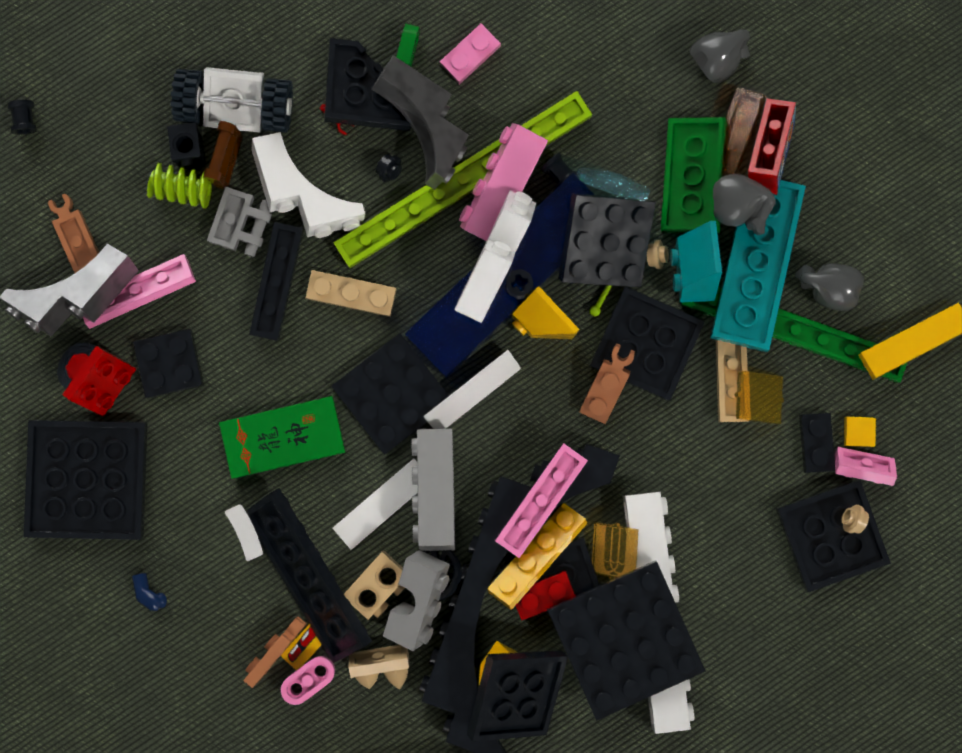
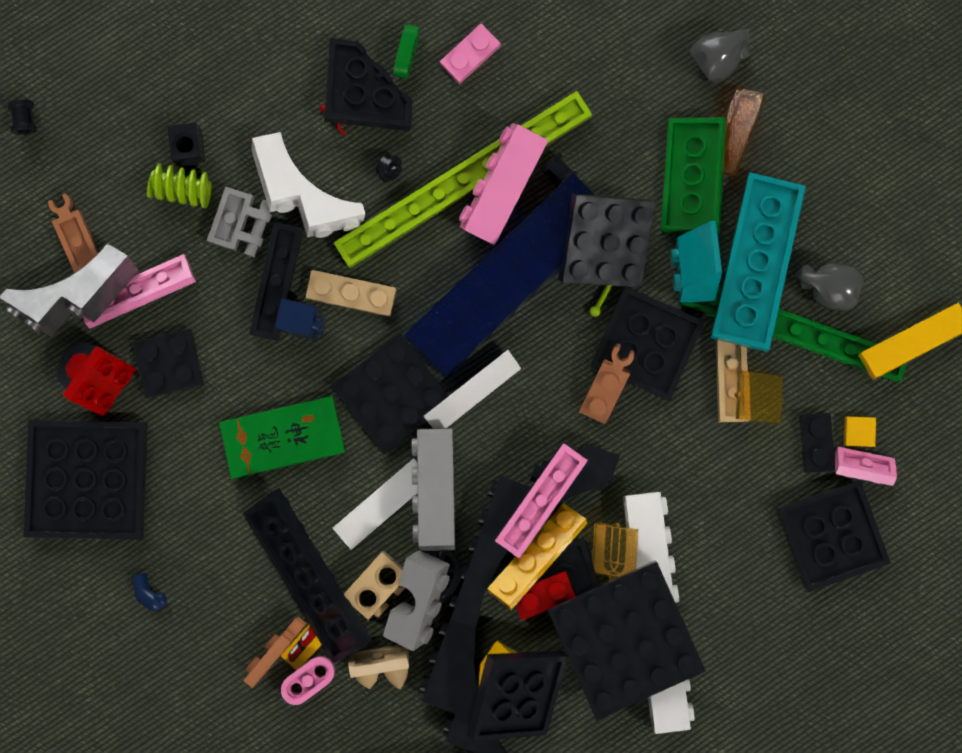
plate [171,67,293,133] -> none
reddish brown plate [203,121,243,189] -> none
white sticker [225,504,263,561] -> none
flat silver arch [372,55,469,190] -> none
white arch [455,190,536,323] -> none
black bush [506,269,533,300] -> none
yellow slope [512,286,580,339] -> none
clear light blue gear [576,167,651,200] -> none
tan plate [647,240,669,269] -> none
dark grey piece [713,174,776,235] -> none
red brick [748,98,796,195] -> none
tan plate [842,504,869,534] -> none
none -> dark blue brick [275,299,326,341]

